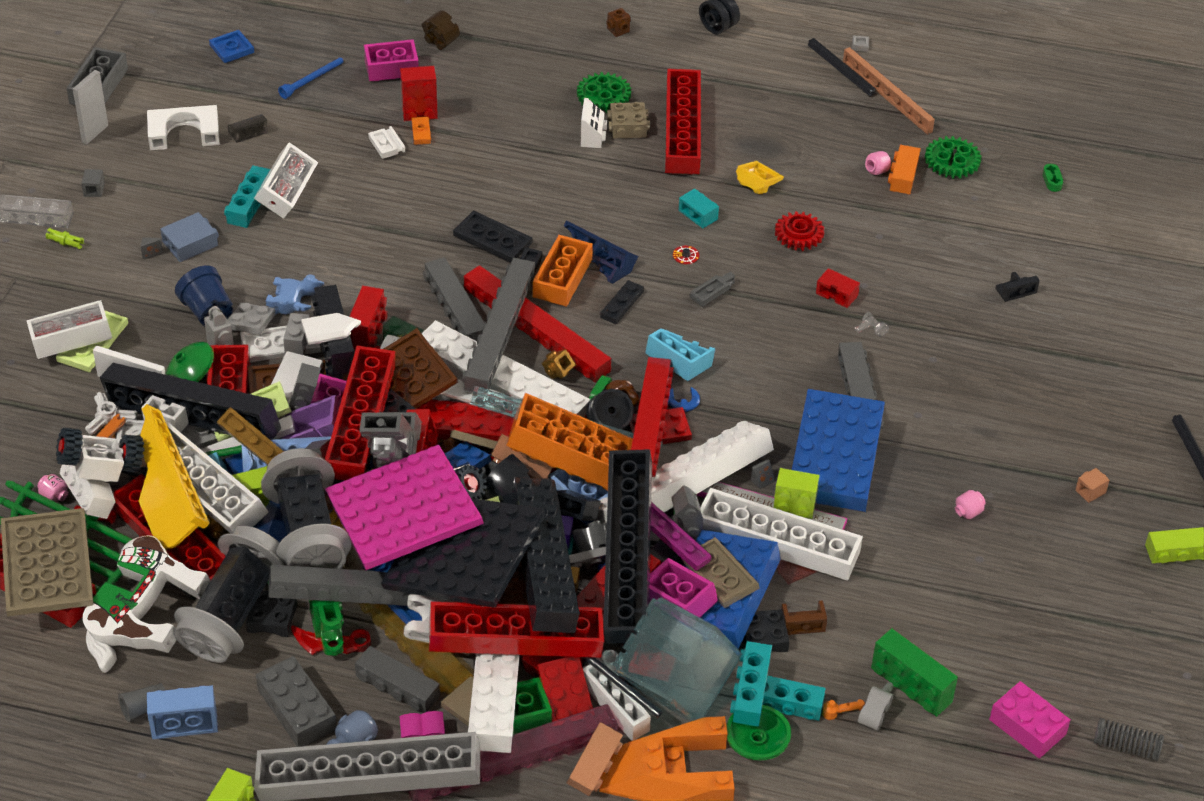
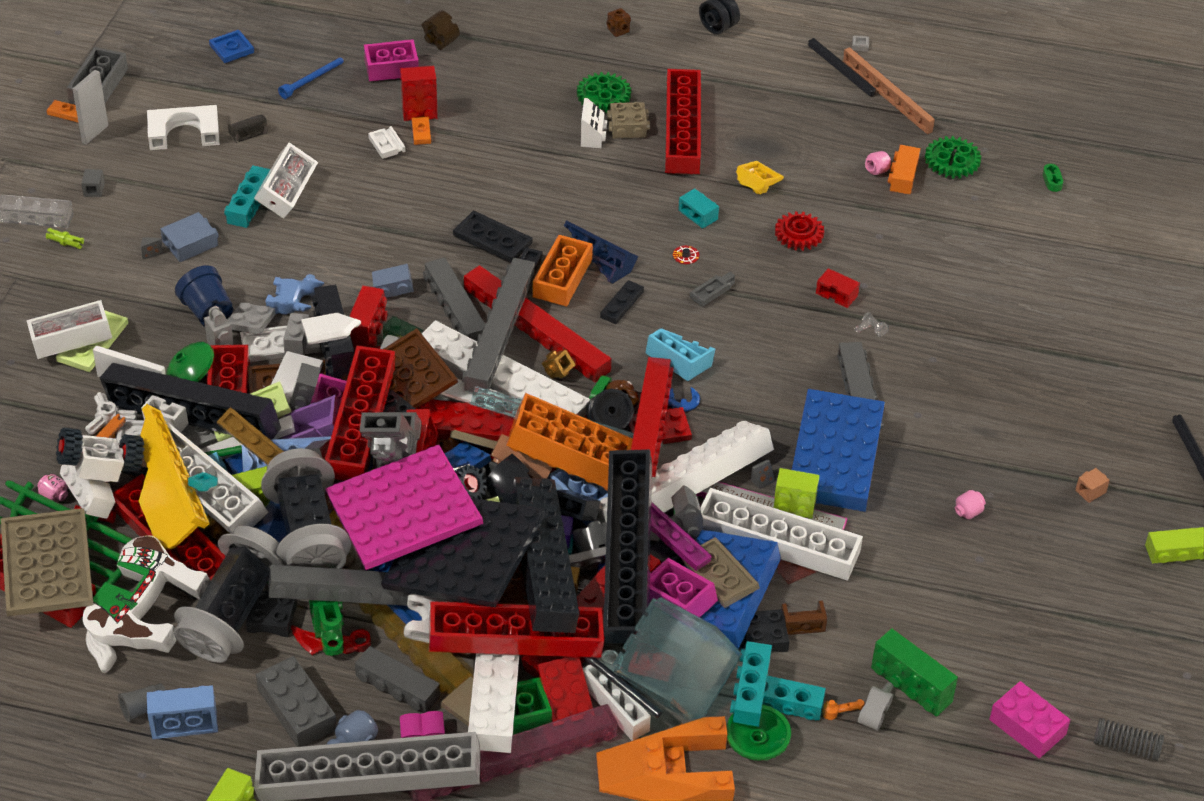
nougat brick [566,722,623,796] -> none
black panel [995,272,1040,302] -> none
none -> orange plate [47,100,78,122]
none -> teal plate [188,472,218,491]
none -> sand blue brick [372,264,414,298]

